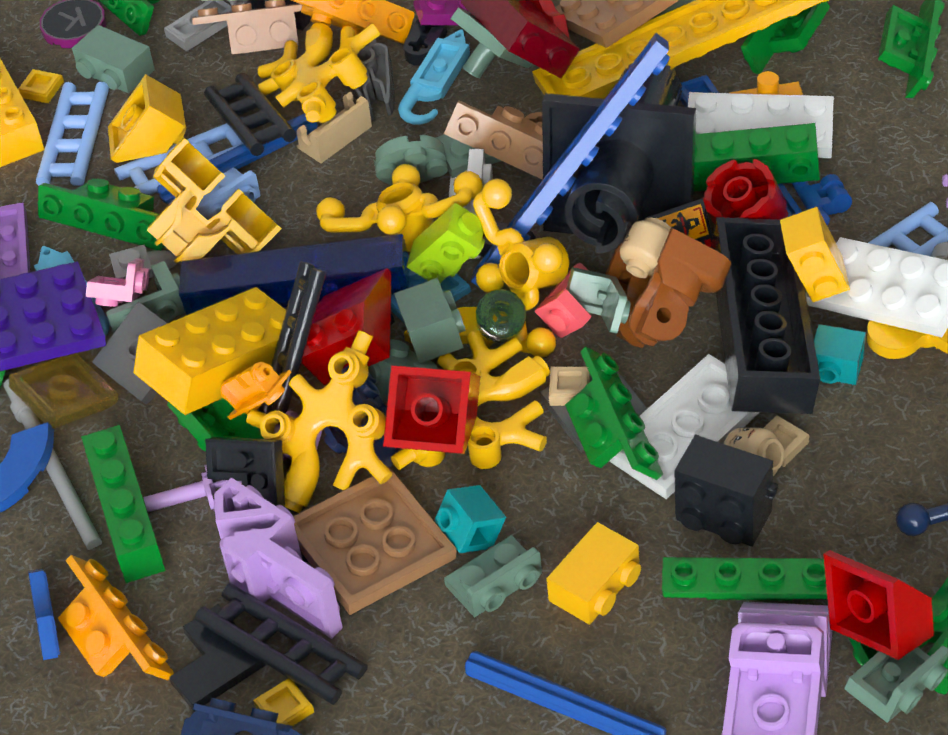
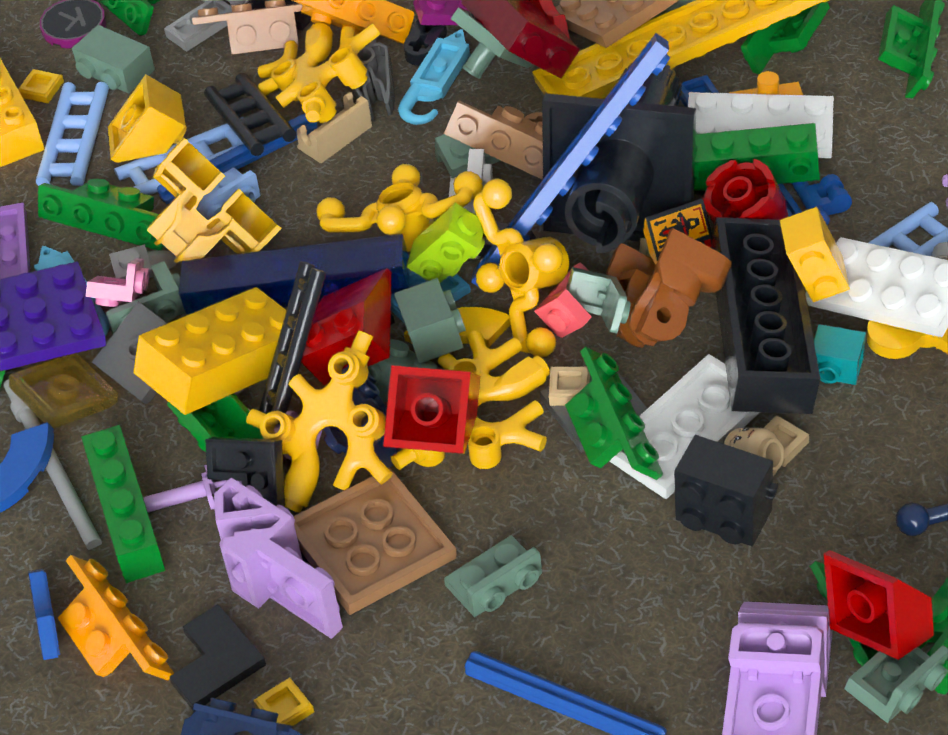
black bar [195,583,368,705] -> none
light orange hinge [220,362,292,420] -> none
sand green plate [373,135,448,187] -> none
teal brick [434,485,506,553] -> none
clear green head [475,289,526,343] -> none
yellow brick [546,522,641,625] -> none
tan head [619,218,671,278] -> none
green bracket [662,557,827,600] -> none

